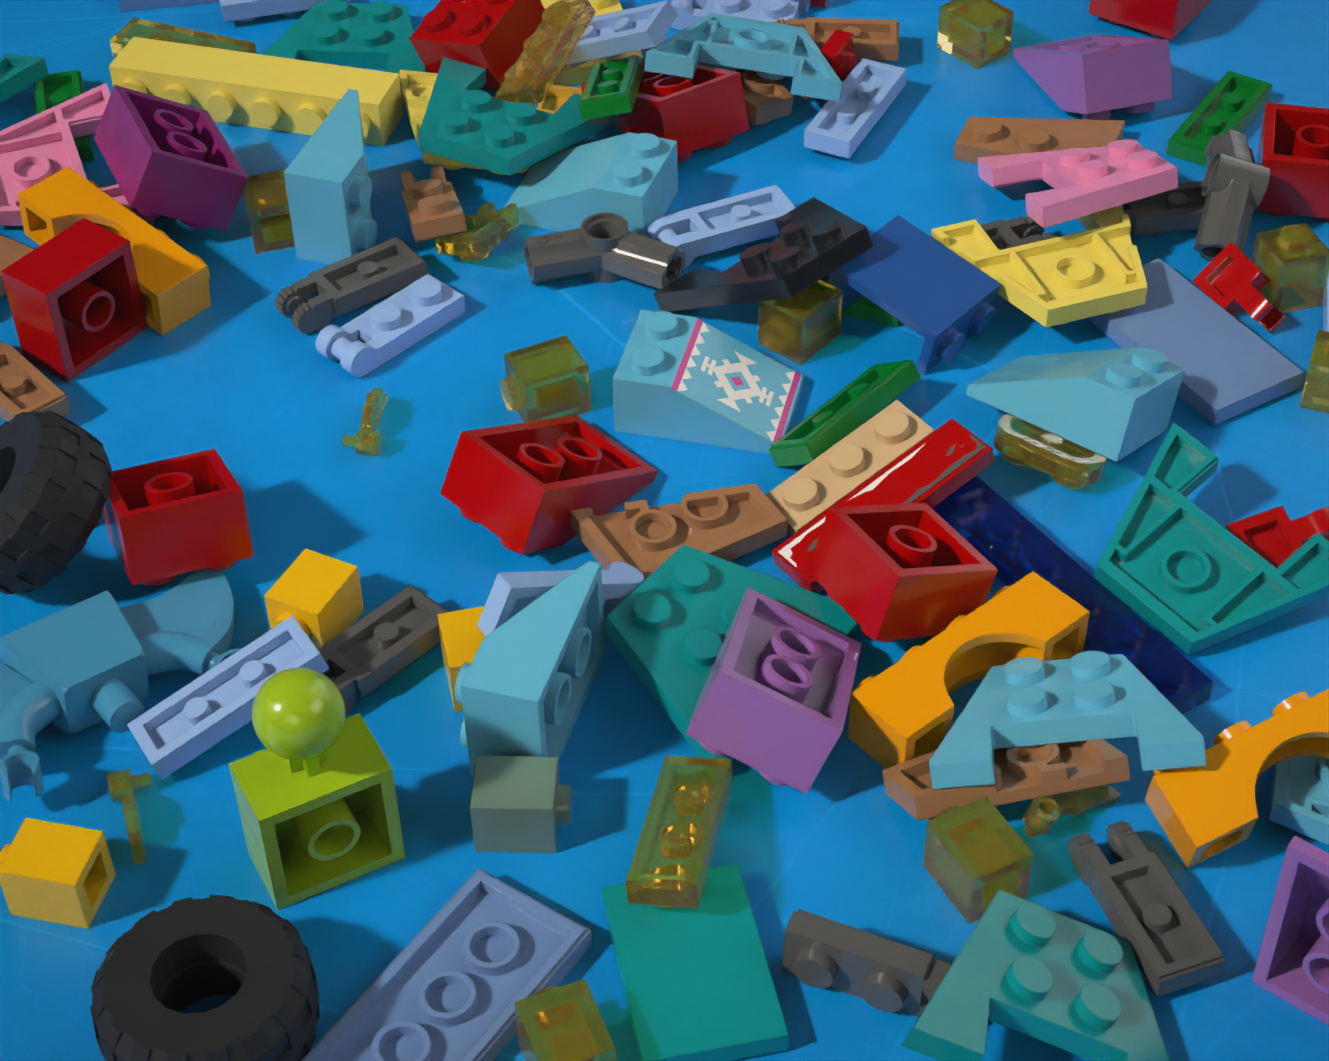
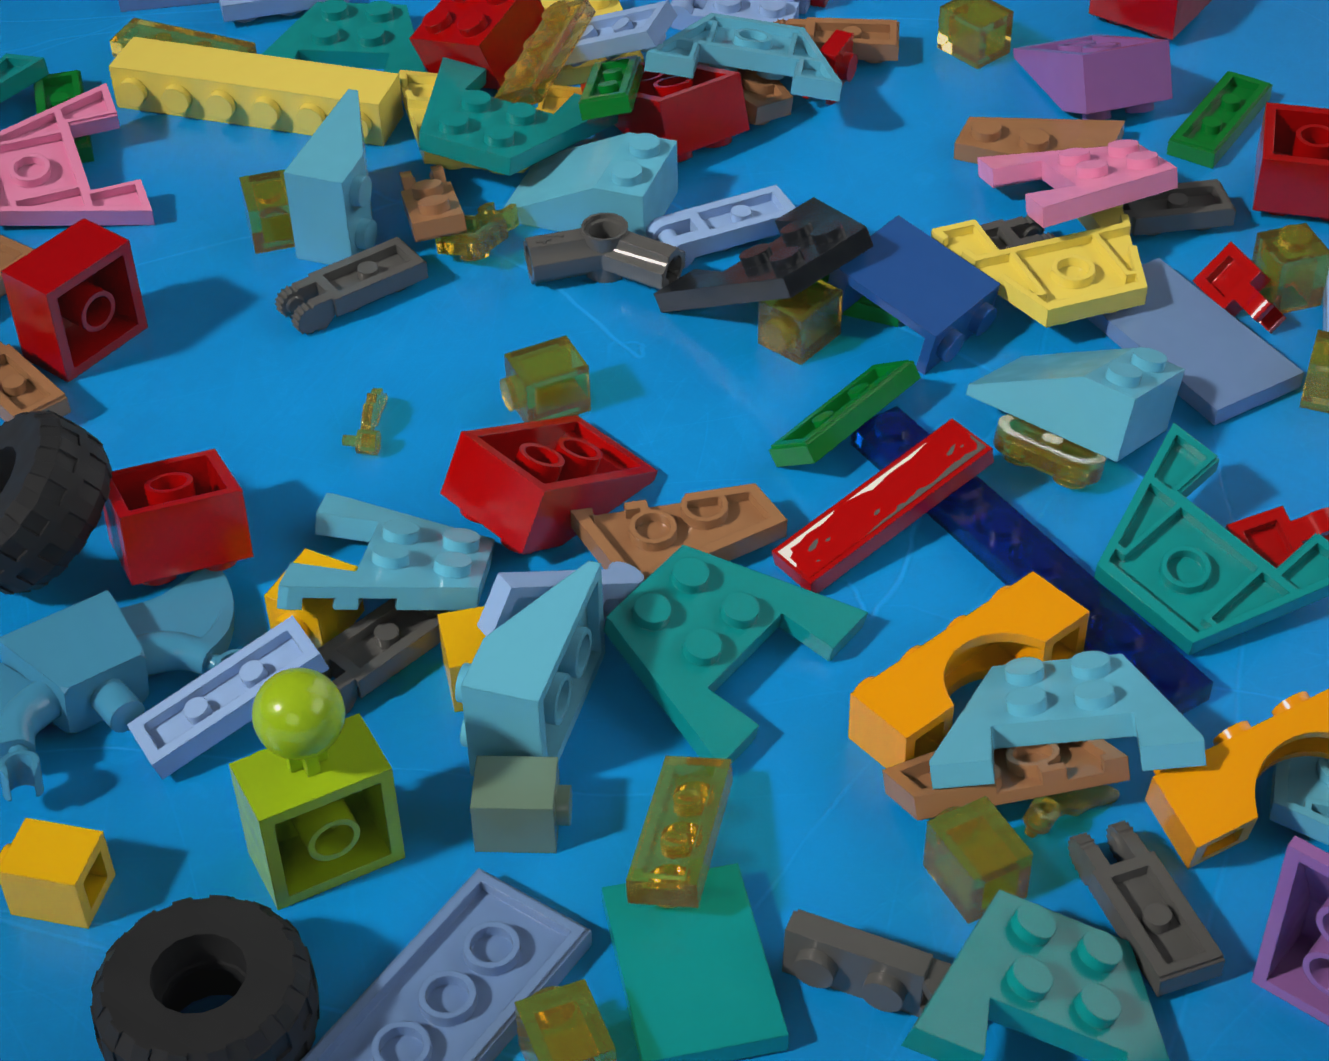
light orange arch [18,166,211,336] -> none
magenta brick [94,85,249,231] -> none
clear yellow piece [107,769,153,864] -> none
light blue plate [315,274,465,377] -> none
medium azure slope [613,310,804,454] -> none
medium lavender slope [686,587,862,794] -> none
tan plate [766,400,935,536] -> none
light blue plate [804,58,906,159] -> none
red brick [807,503,998,642] -> none
dark grey piece [1193,129,1270,261] -> none
none -> medium azure wing [277,493,495,610]

